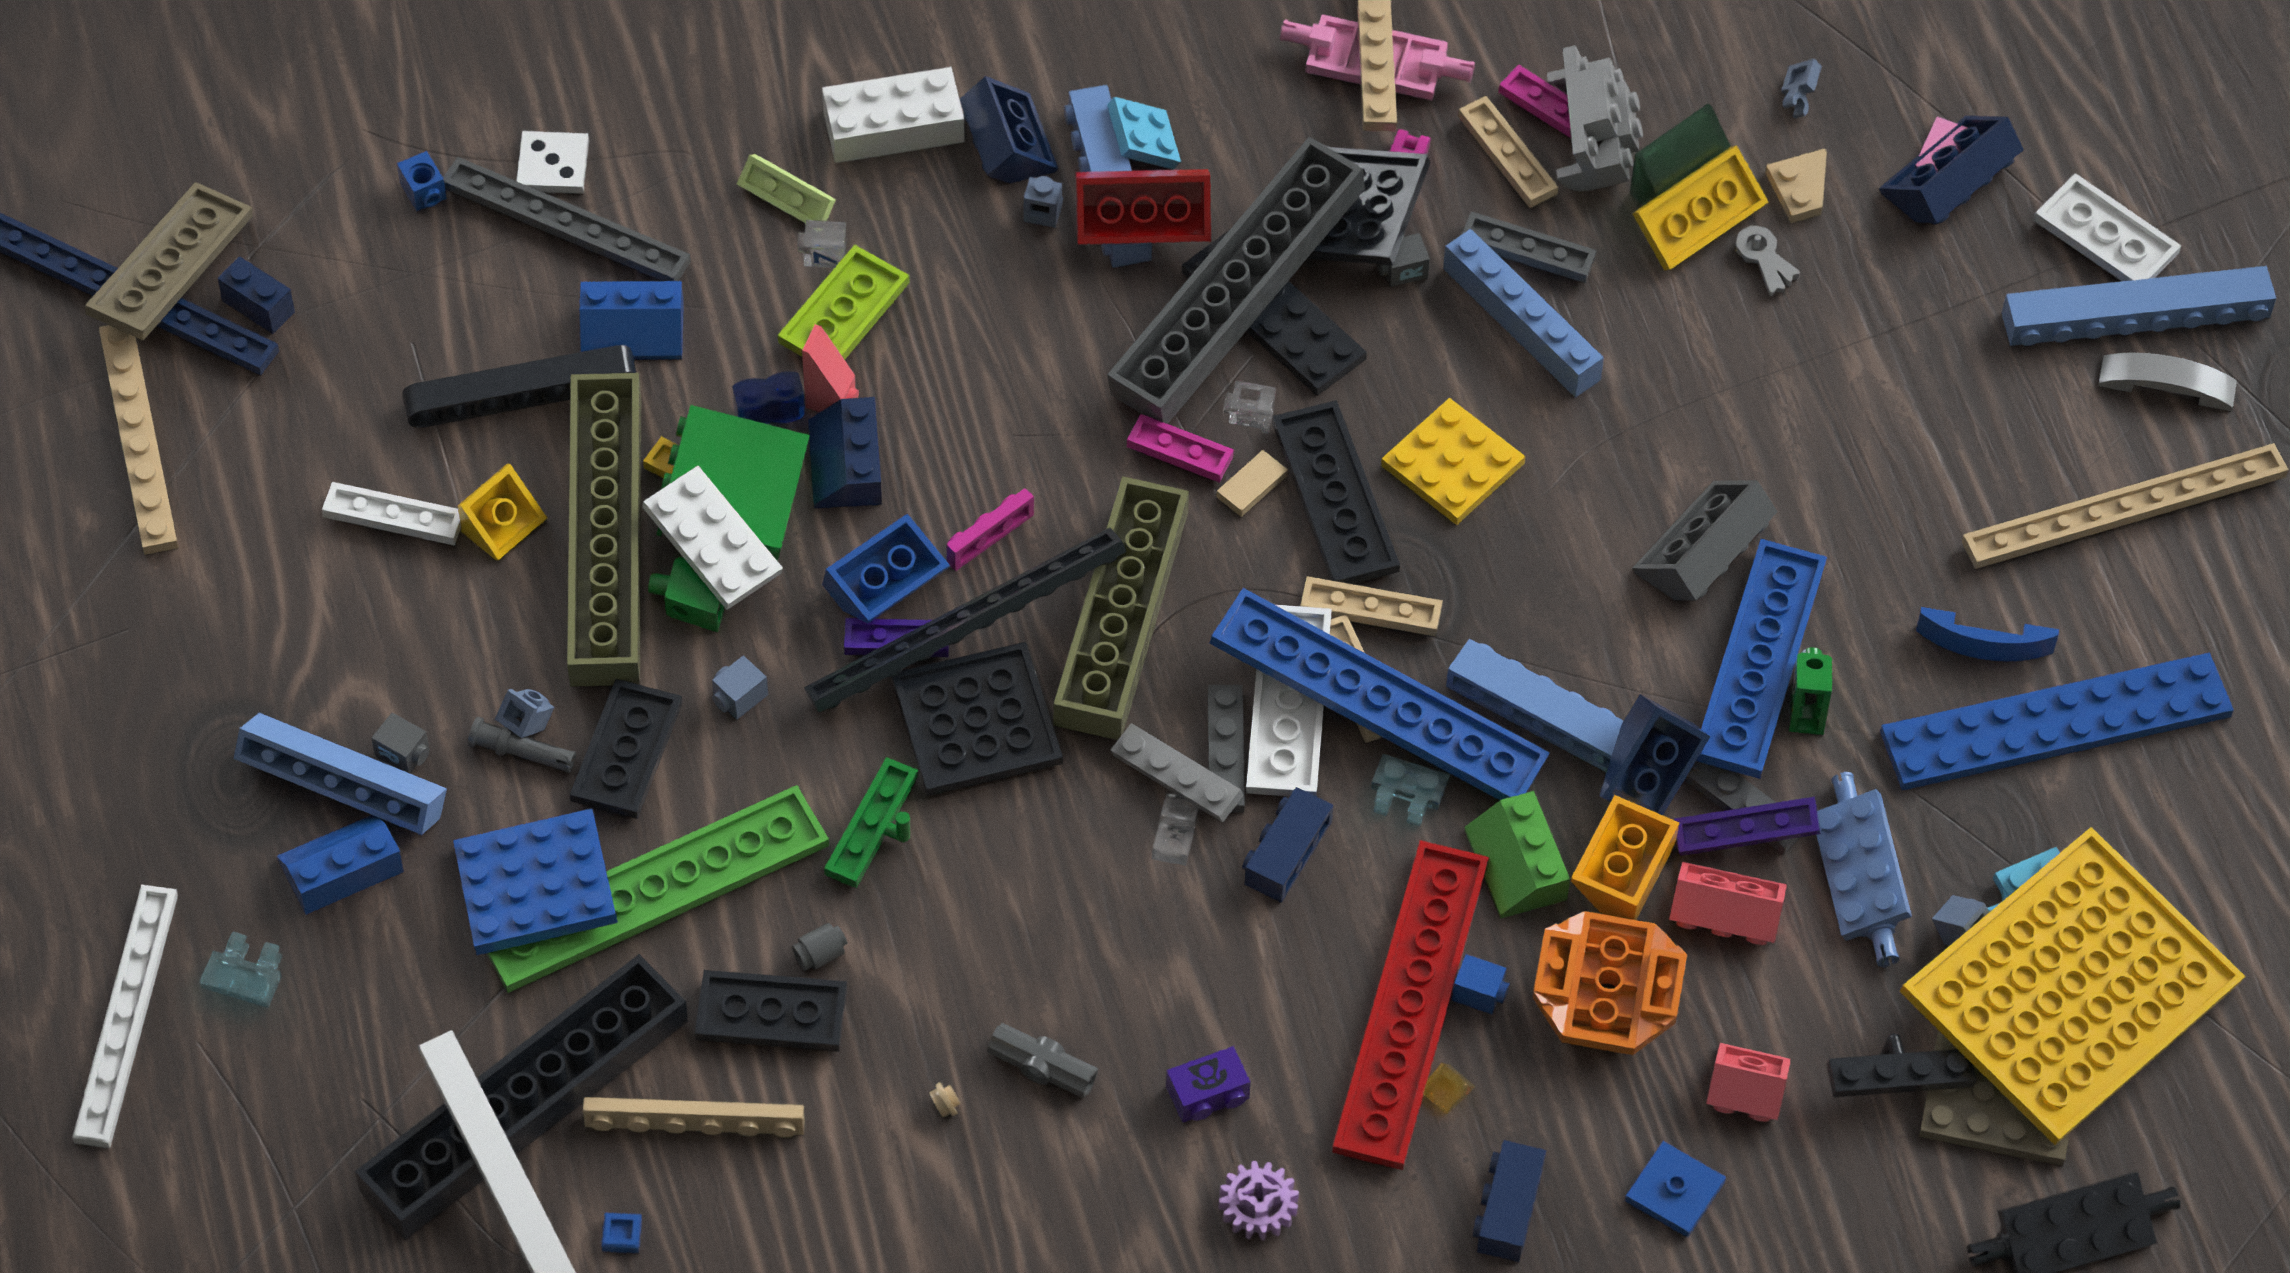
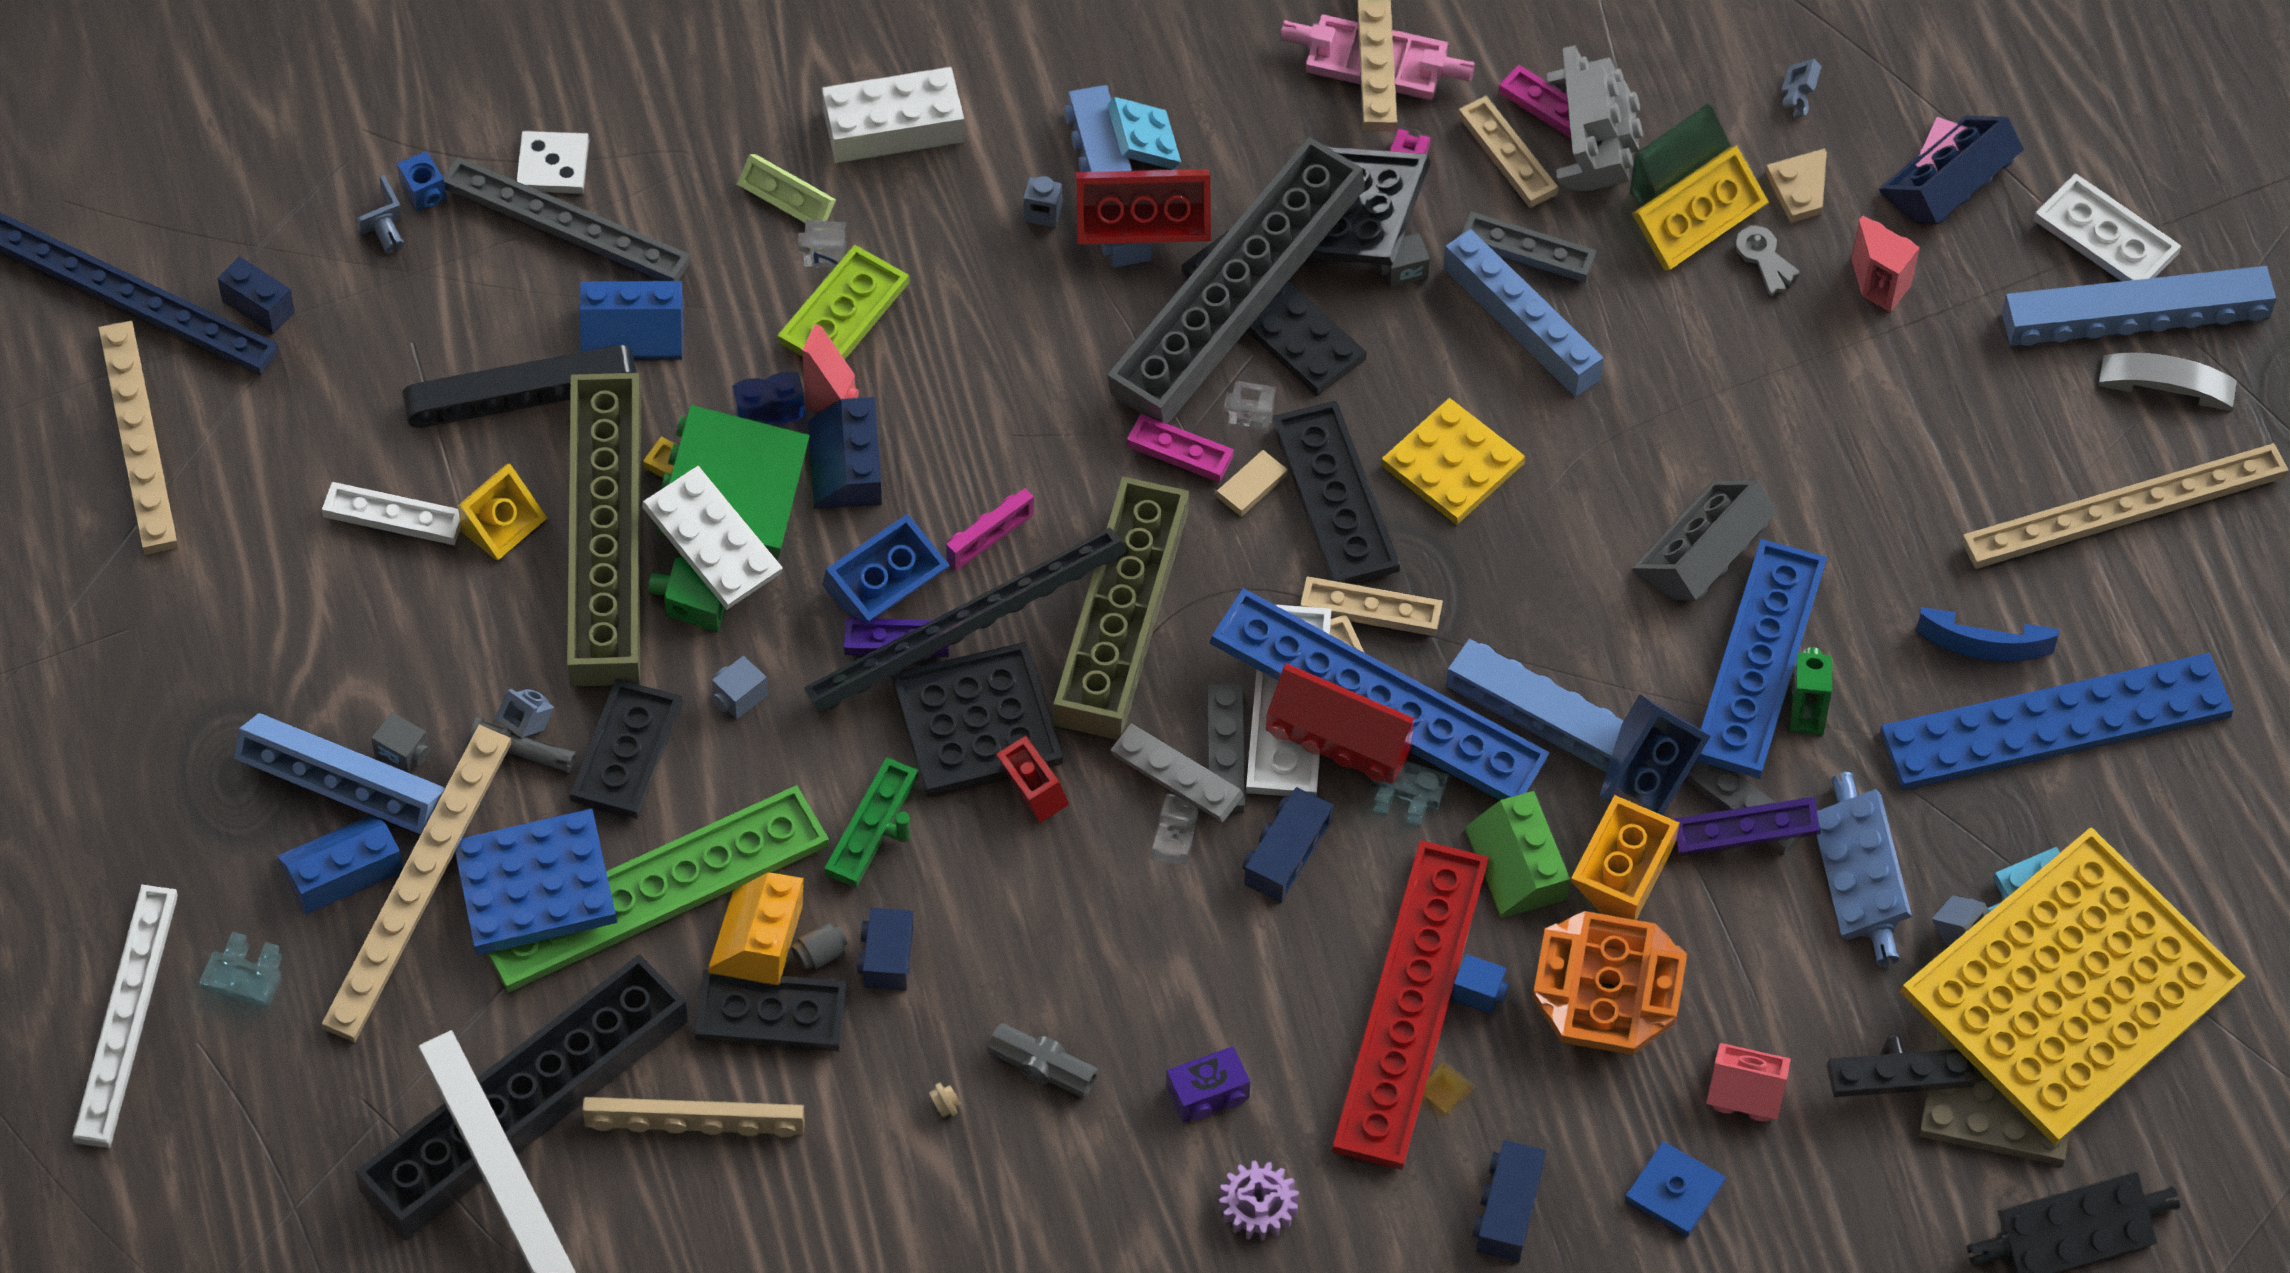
dark tan plate [85,182,253,340] -> none
blue tile [601,1213,642,1253] -> none
dark blue slope [959,76,1059,184] -> none
coral slope [1669,862,1787,945] -> none
none -> tan plate [322,725,511,1043]
none -> sand blue bracket [357,175,405,254]
none -> light orange slope [708,872,803,985]
none -> dark blue brick [857,907,914,991]
none -> red slope [996,736,1070,823]
none -> red slope [1265,663,1415,785]
none -> coral slope [1851,216,1920,312]

